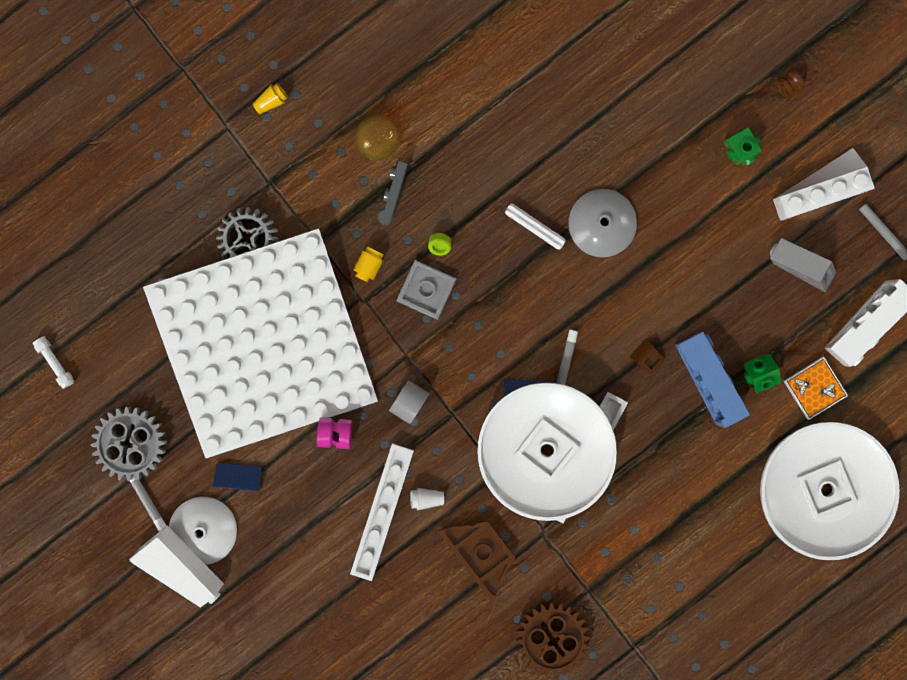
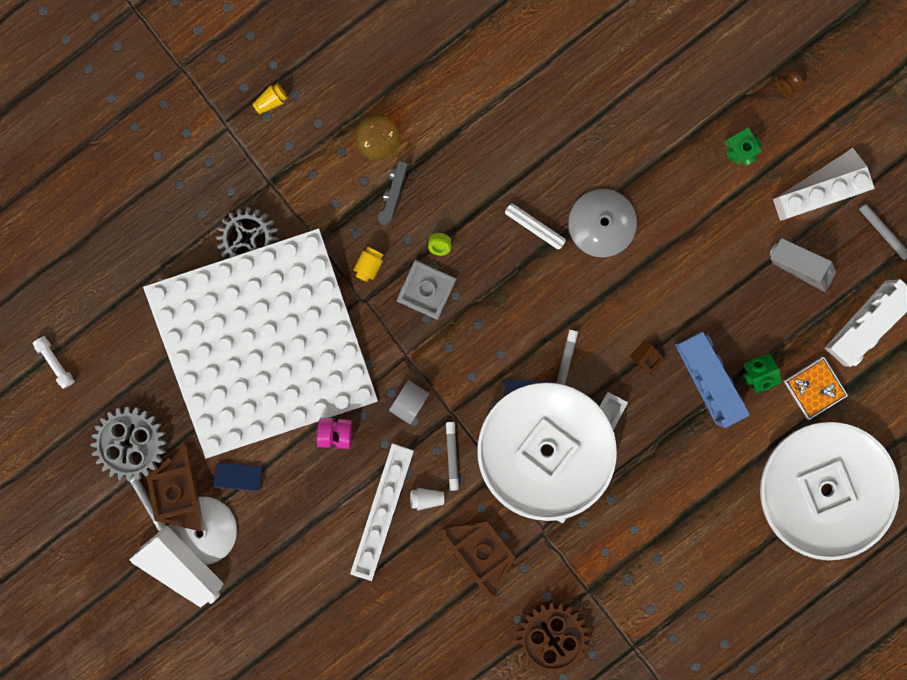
none -> reddish brown wing [147,445,205,532]
none -> light grey bar [446,422,459,491]

